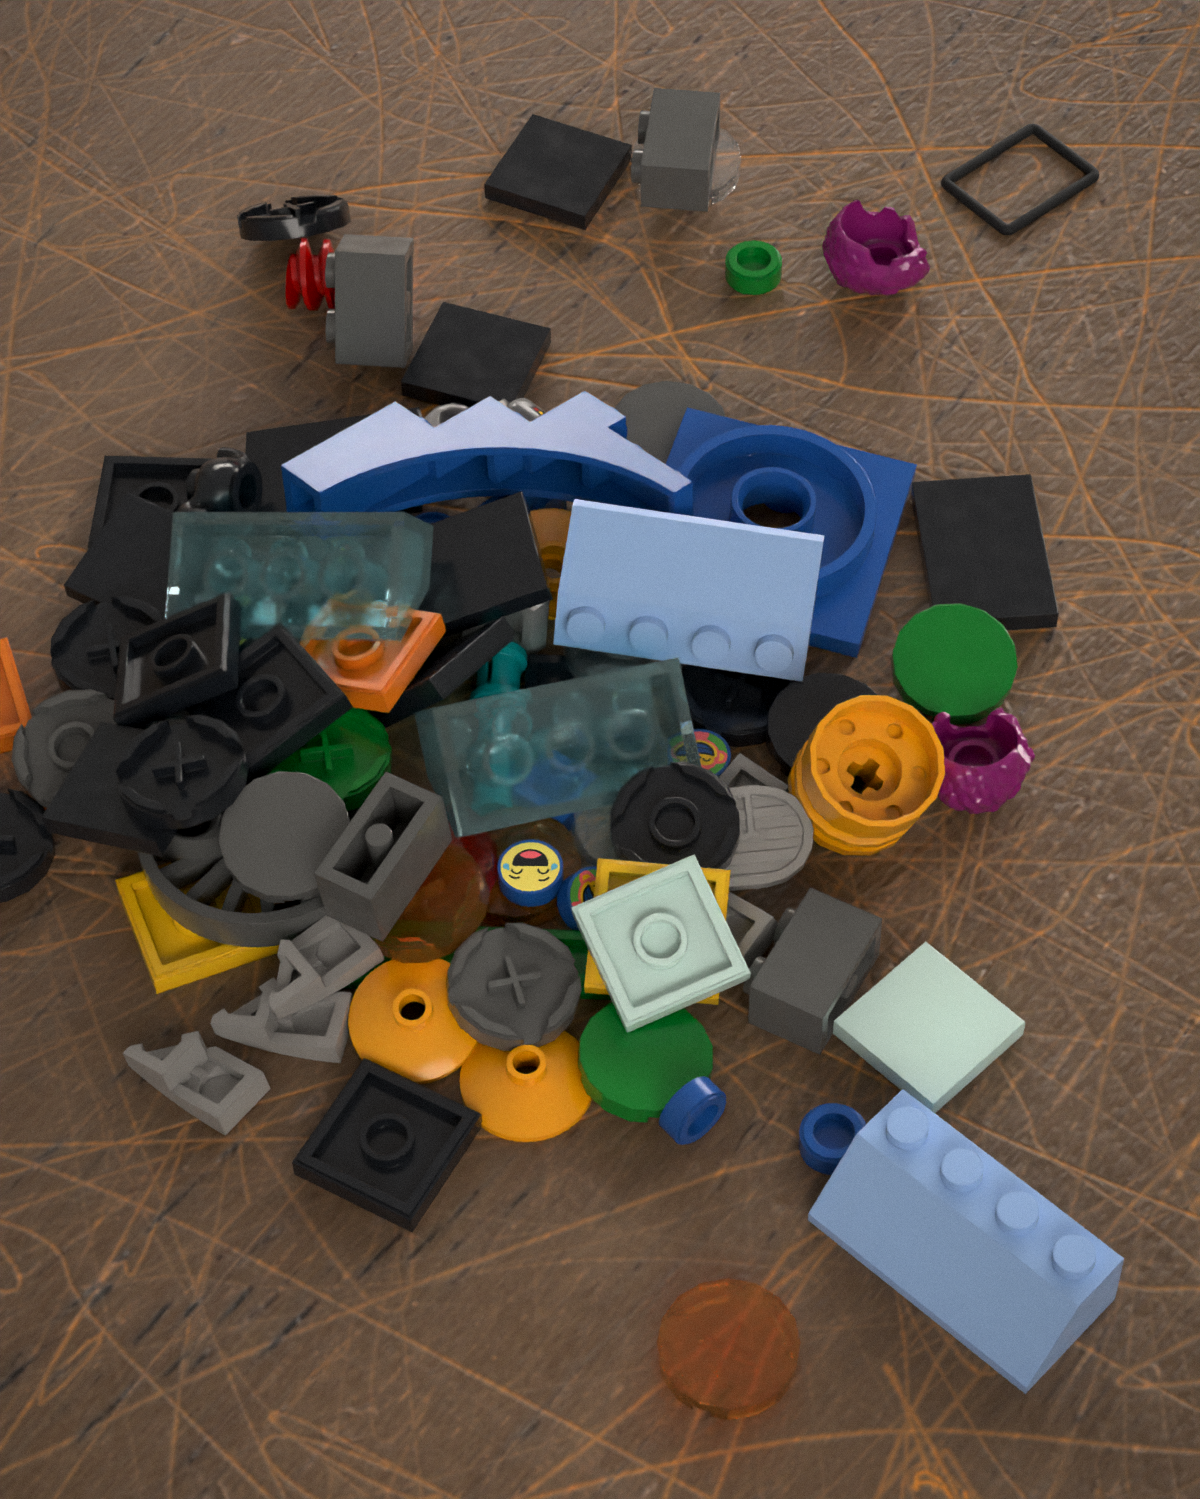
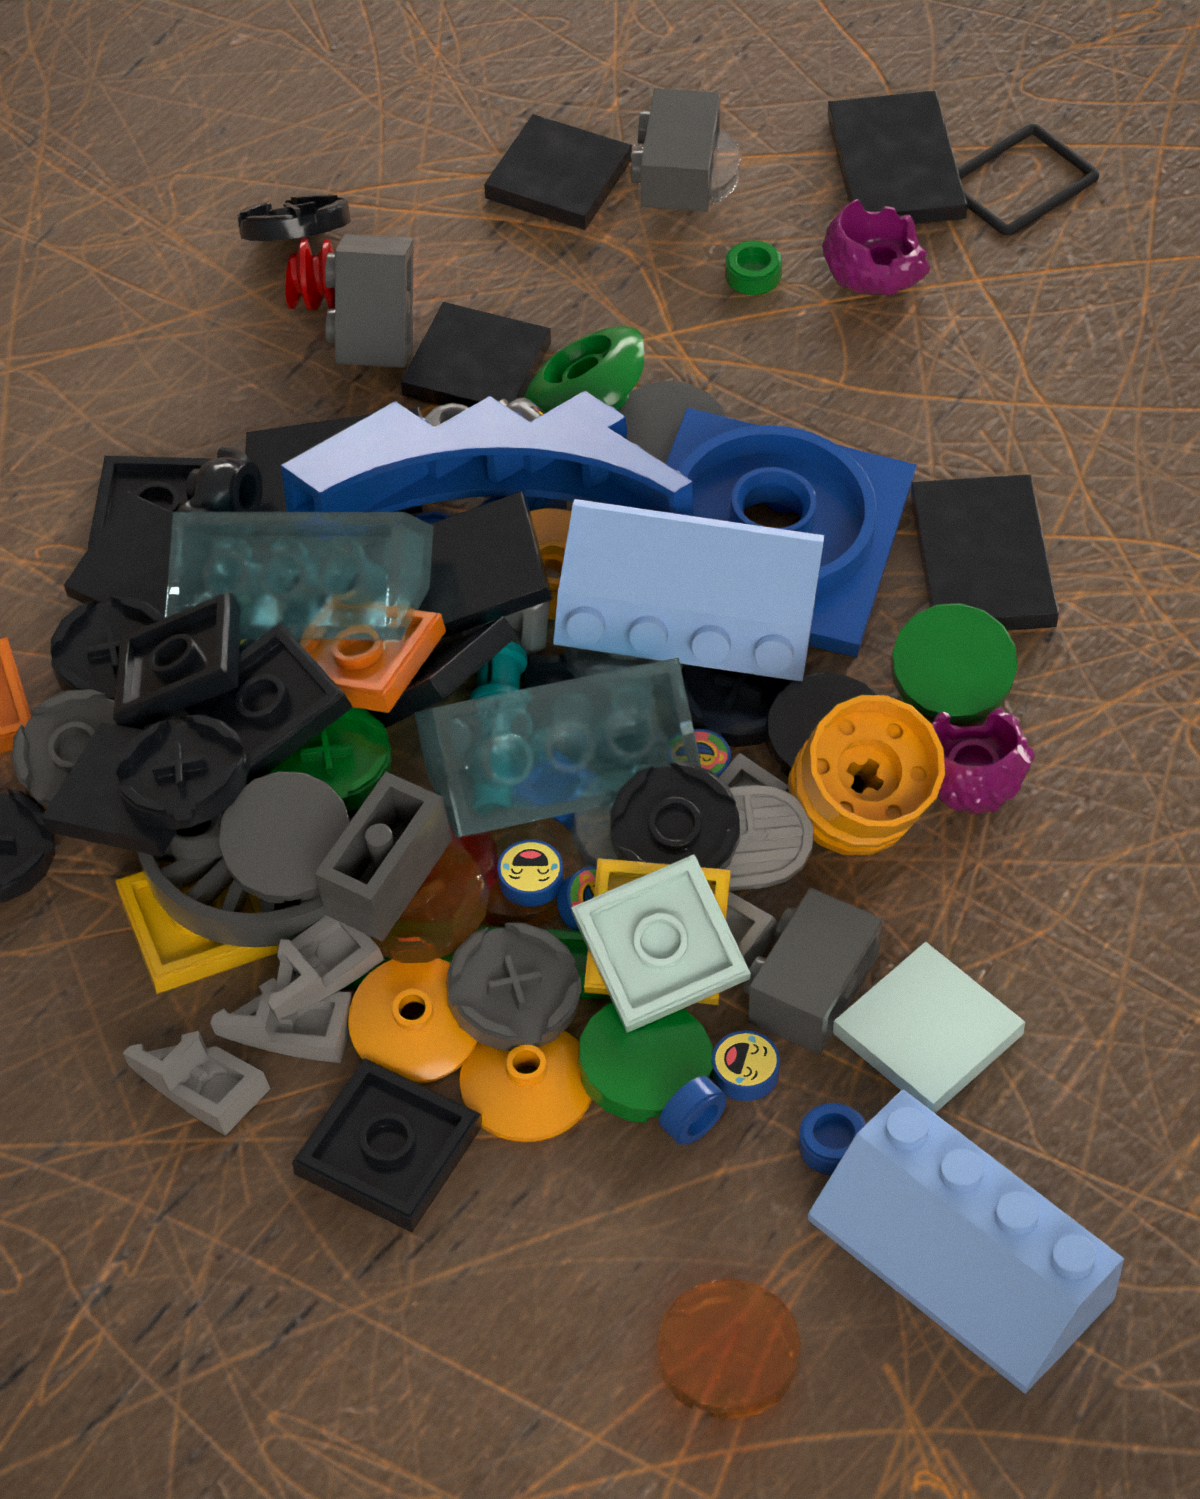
none -> green hat [524,326,645,413]
none -> tile [712,1031,780,1101]
none -> black tile [827,90,967,224]

